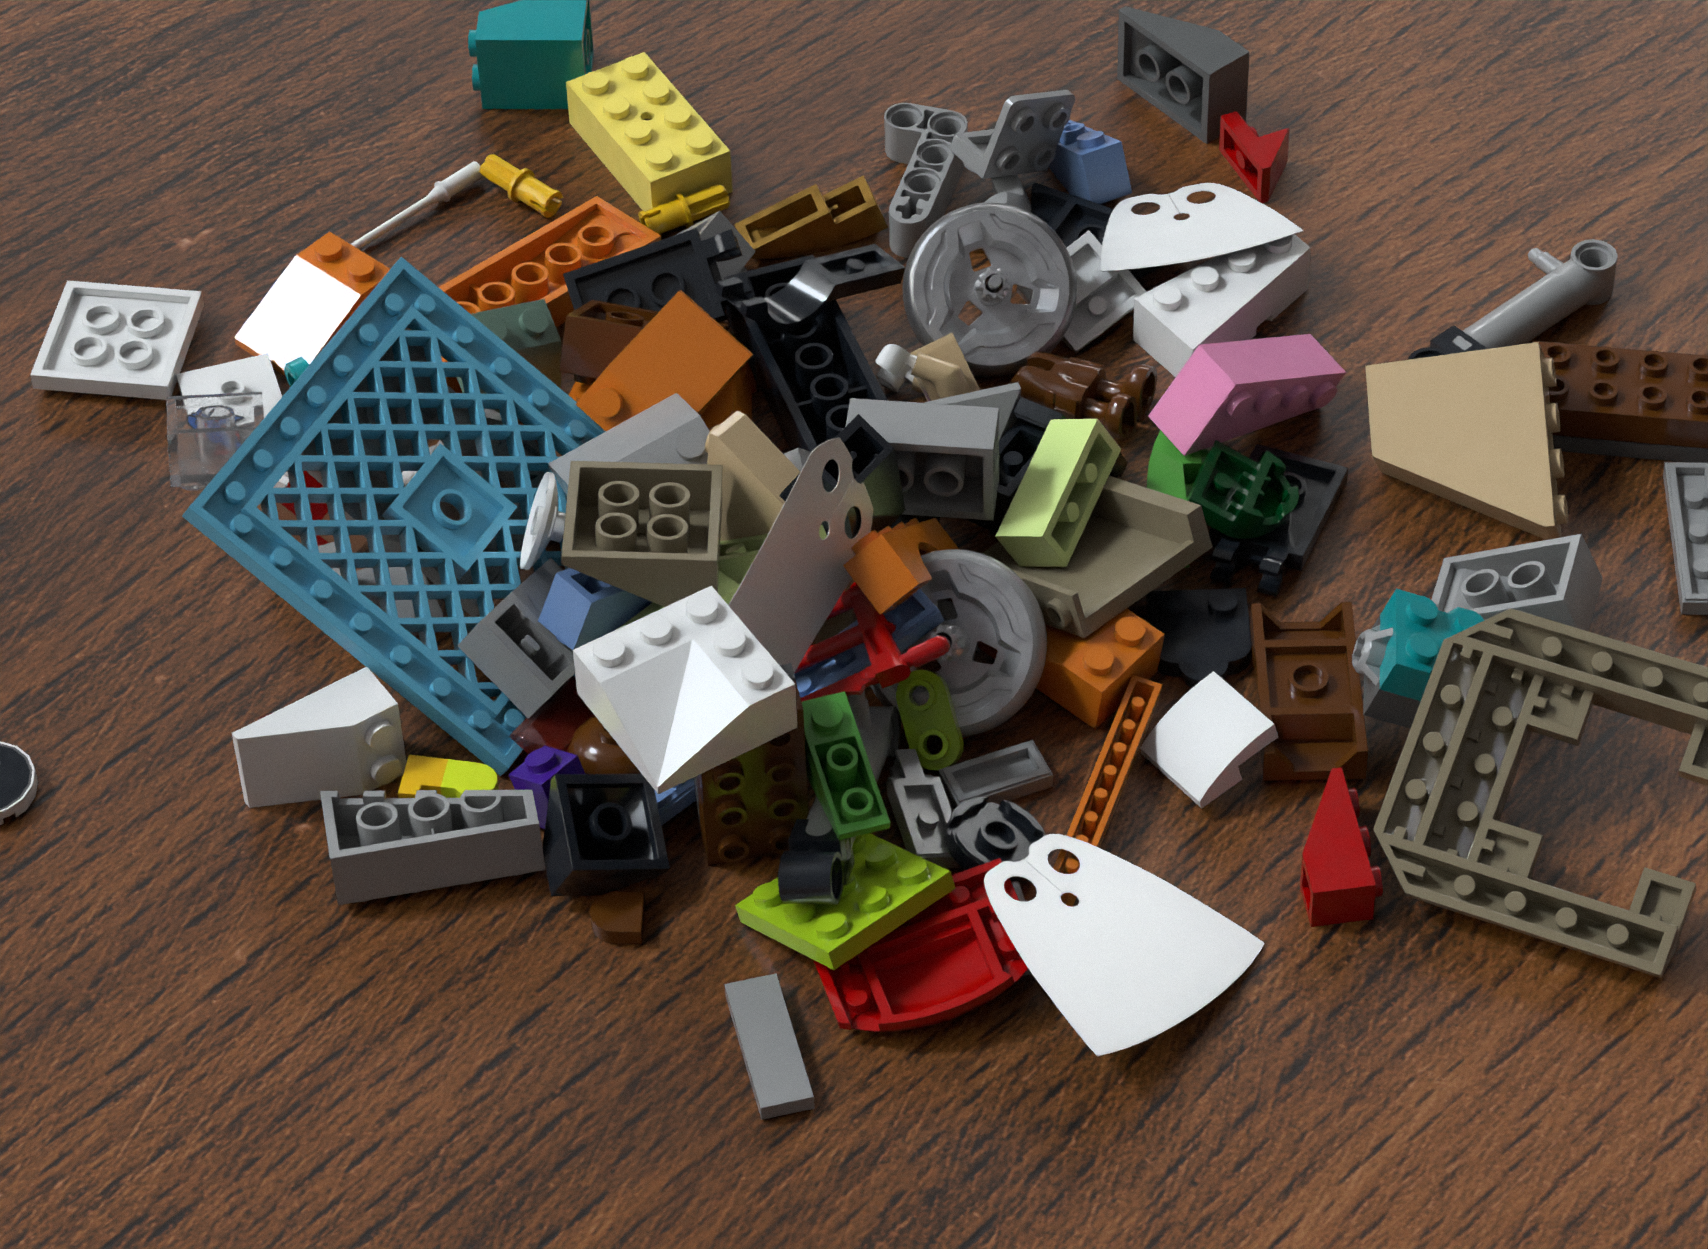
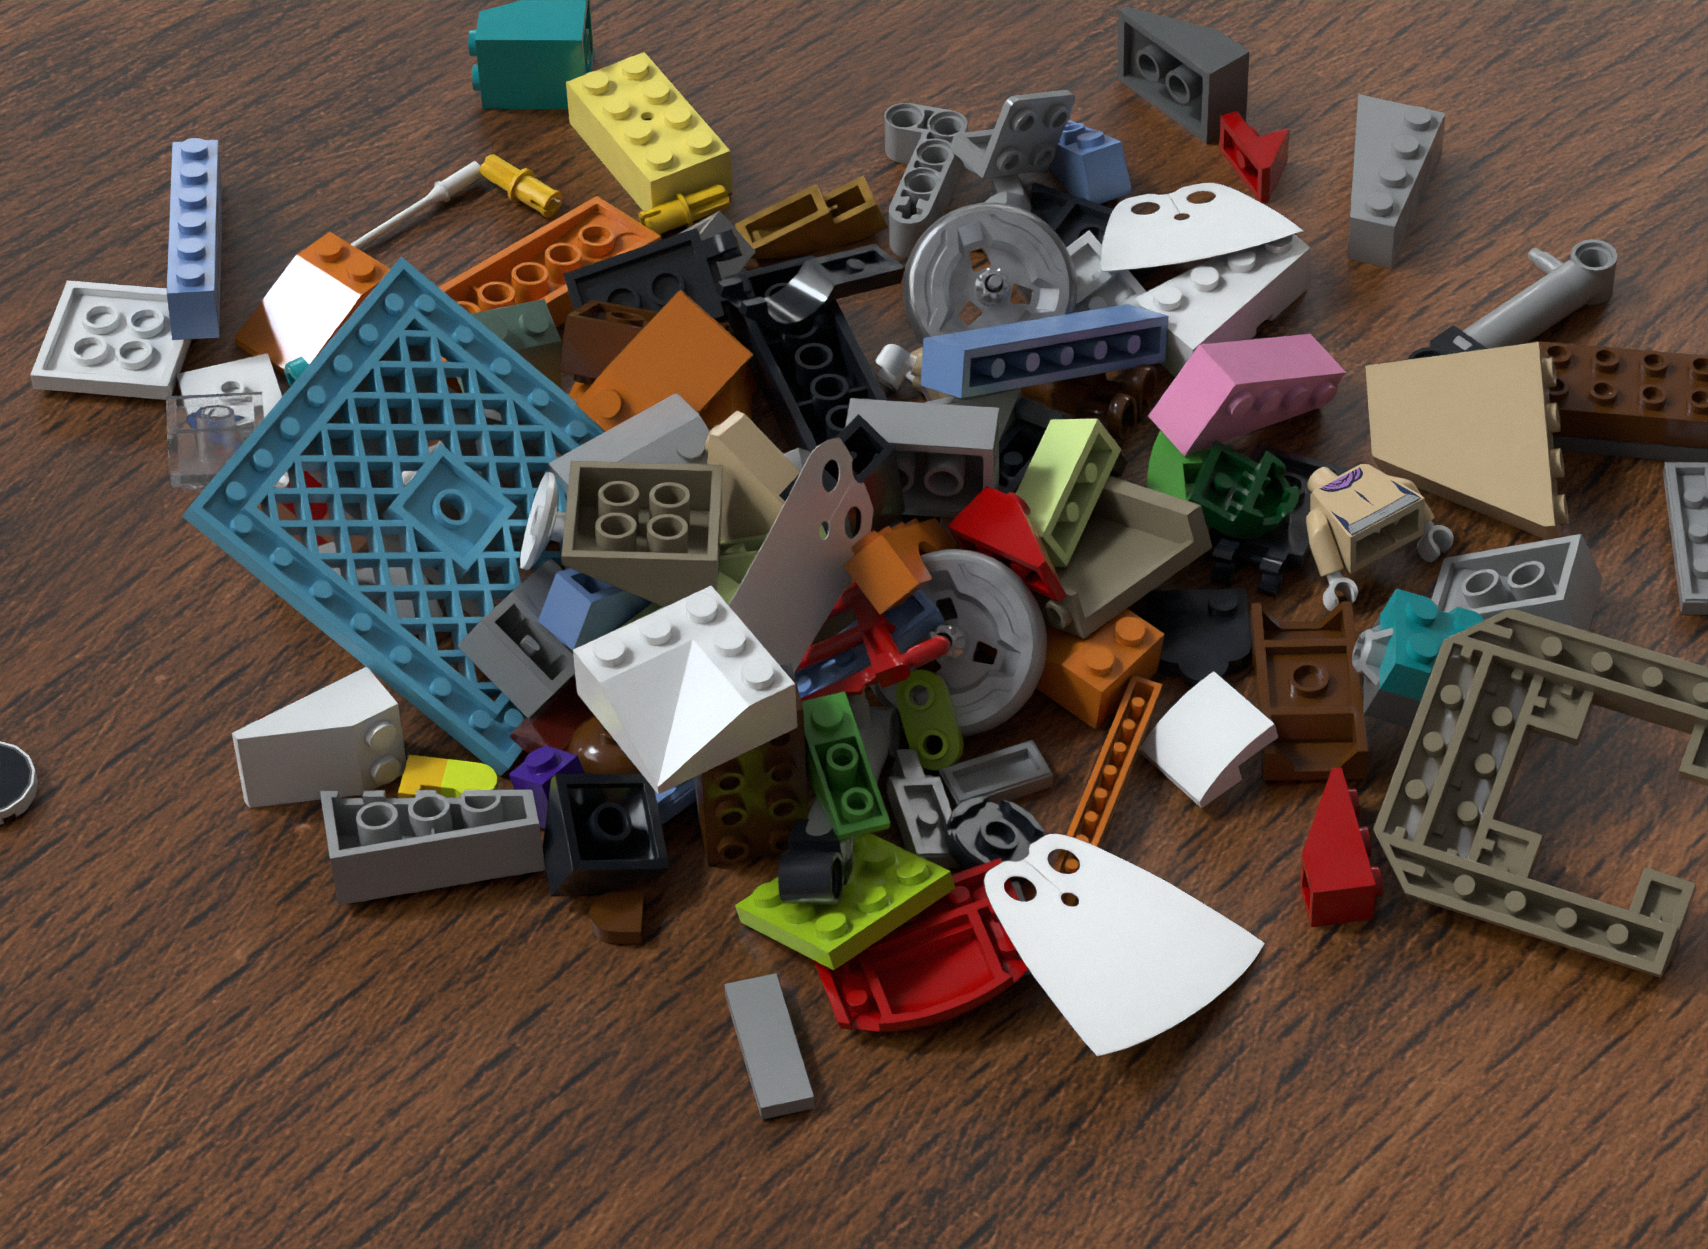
none -> medium blue brick [167,138,223,340]
none -> medium blue brick [921,304,1169,398]
none -> red slope [947,486,1067,602]
none -> tan torso [1306,464,1454,611]
none -> light grey wedge [1347,94,1446,268]

